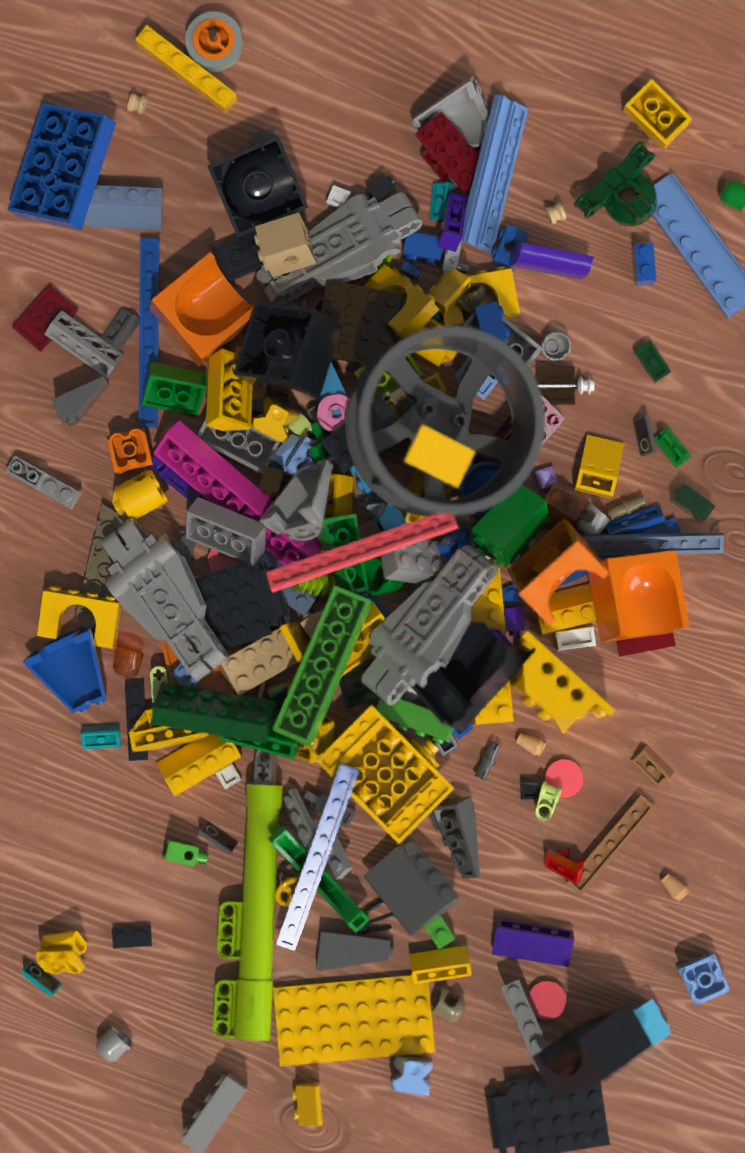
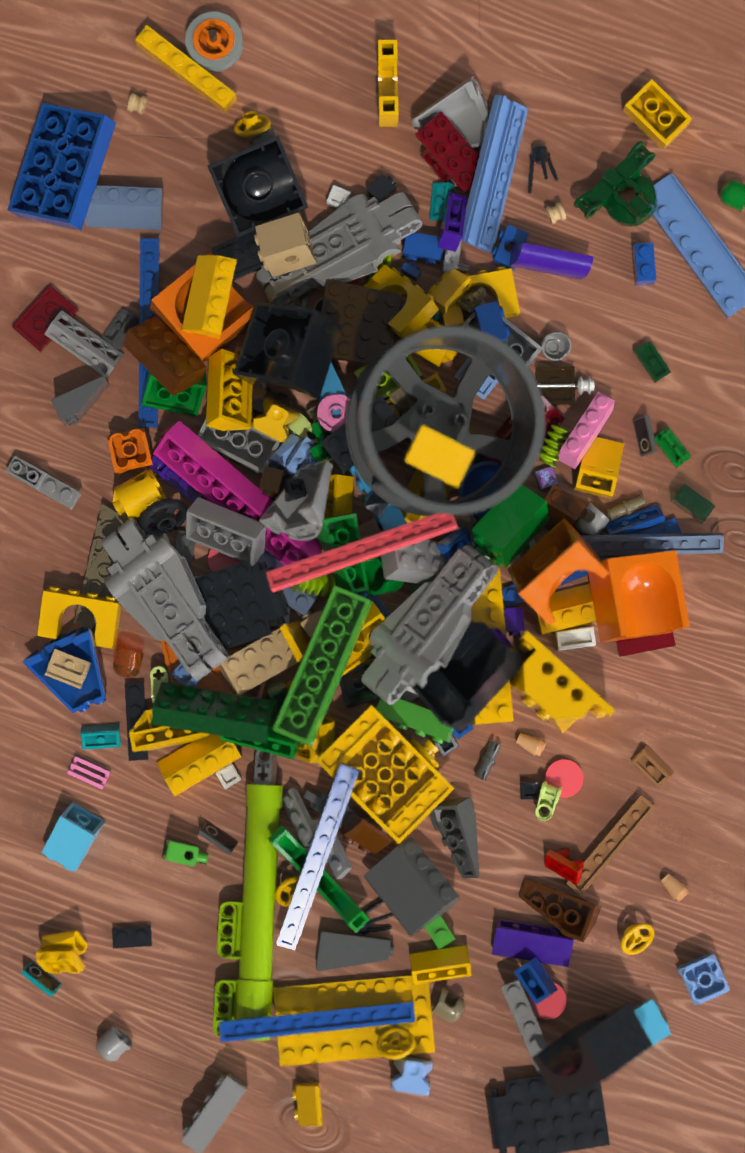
none -> medium azure slope [41,802,106,872]
none -> tan plate [44,649,91,689]
none -> bright pink tile [67,756,111,790]
none -> reddish brown brick [123,316,207,396]
none -> black wheel [139,498,187,536]
none -> yellow slope [181,255,237,339]
none -> blue plate [219,1002,415,1042]
none -> yellow piece [234,111,271,137]
none -> black slope [284,479,307,502]
none -> reddish brown slope [339,812,393,854]
none -> yellow piece [376,1027,415,1059]
none -> yellow arch [378,40,399,127]
none -> blue brick [514,957,558,1005]
none -> reddish brown wedge [519,878,602,943]
none -> black plant [528,146,558,194]
none -> lime piece [539,424,571,468]
none -> bright pink brick [559,392,615,469]
none -> yellow piece [620,923,654,955]

